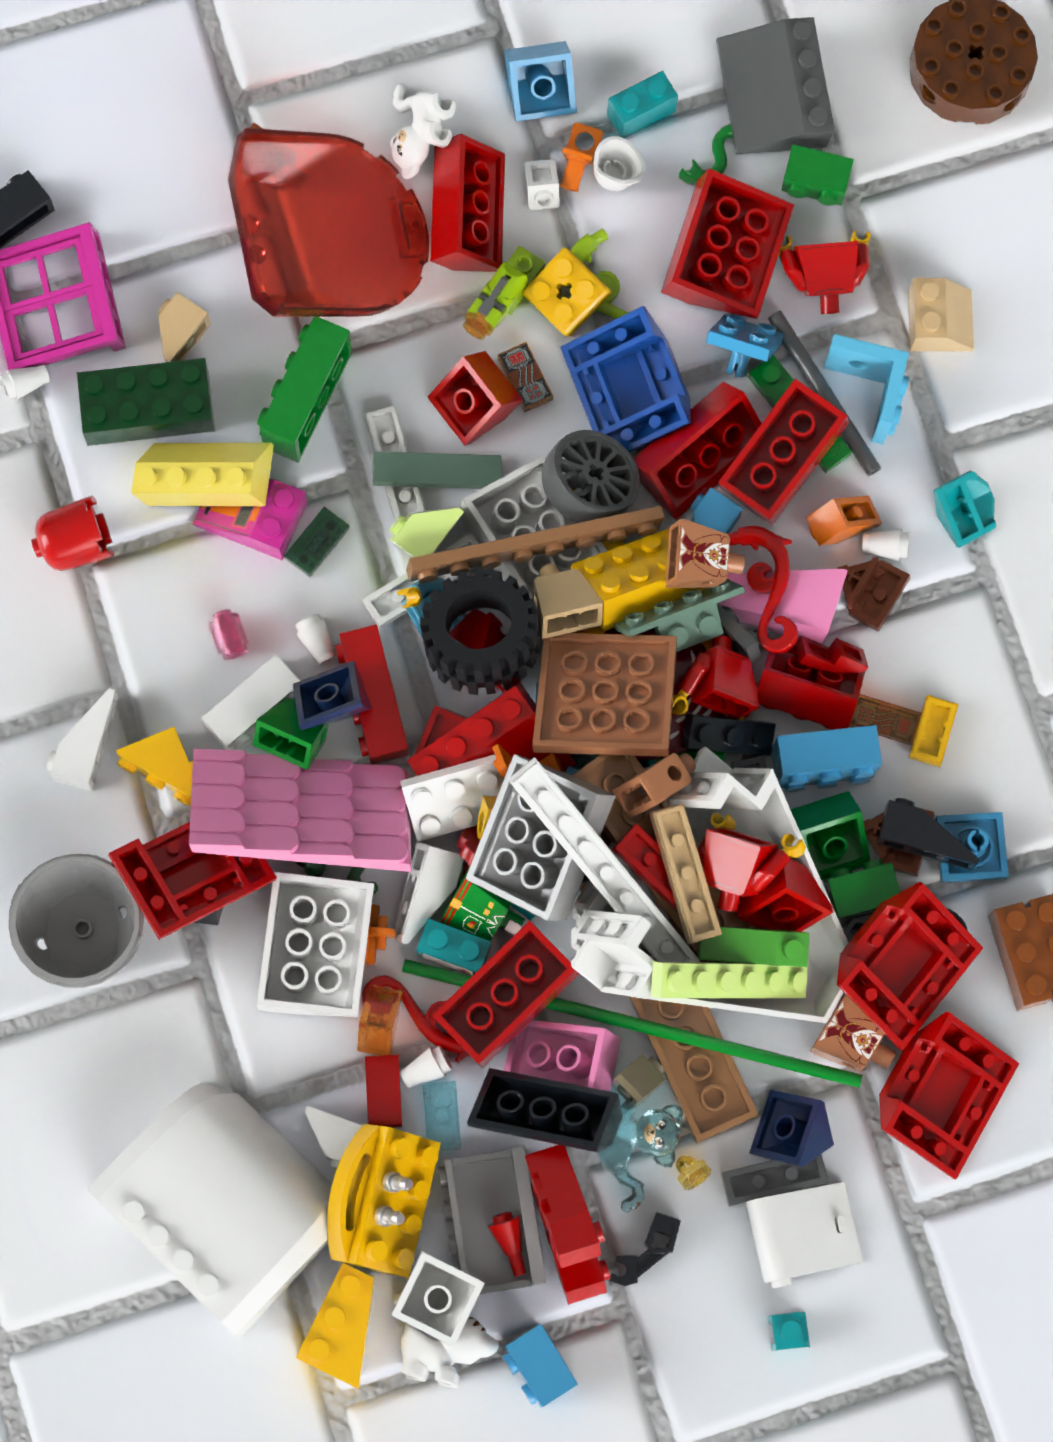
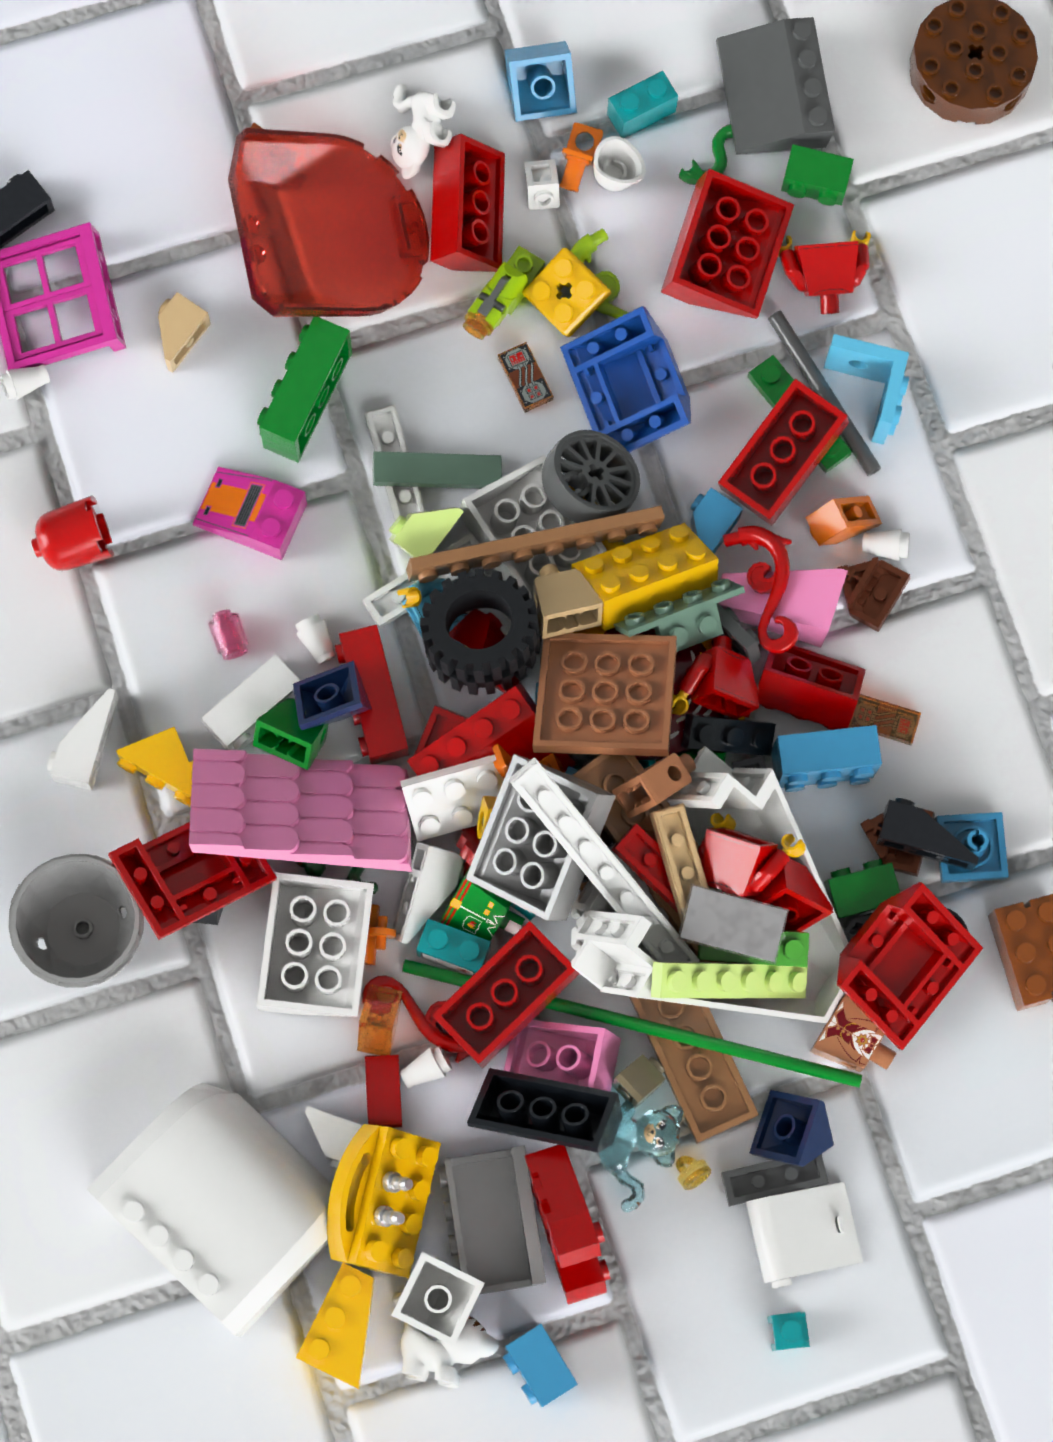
dark green brick [77,358,215,446] -> none
light yellow slope [131,443,274,506] -> none
clear green tile [284,507,350,577] -> none
clear light blue plate [422,1081,461,1151] -> none
red slope [427,351,523,446] -> none
red cone [488,1211,527,1277] -> none
black piece [609,1212,681,1286] -> none
red slope [633,382,762,520] -> none
nougat torso [665,519,745,588] -> none
dark azure plate [706,314,784,377] -> none
green slope [790,791,871,880] -> none
red slope [795,636,868,673] -> none
red slope [879,1012,1019,1180] -> none
tan slope [908,278,974,351] -> none
yellow plate [908,695,959,767] -> none
teal slope [933,470,996,548] -> none
none -> flat silver piece [677,884,789,965]

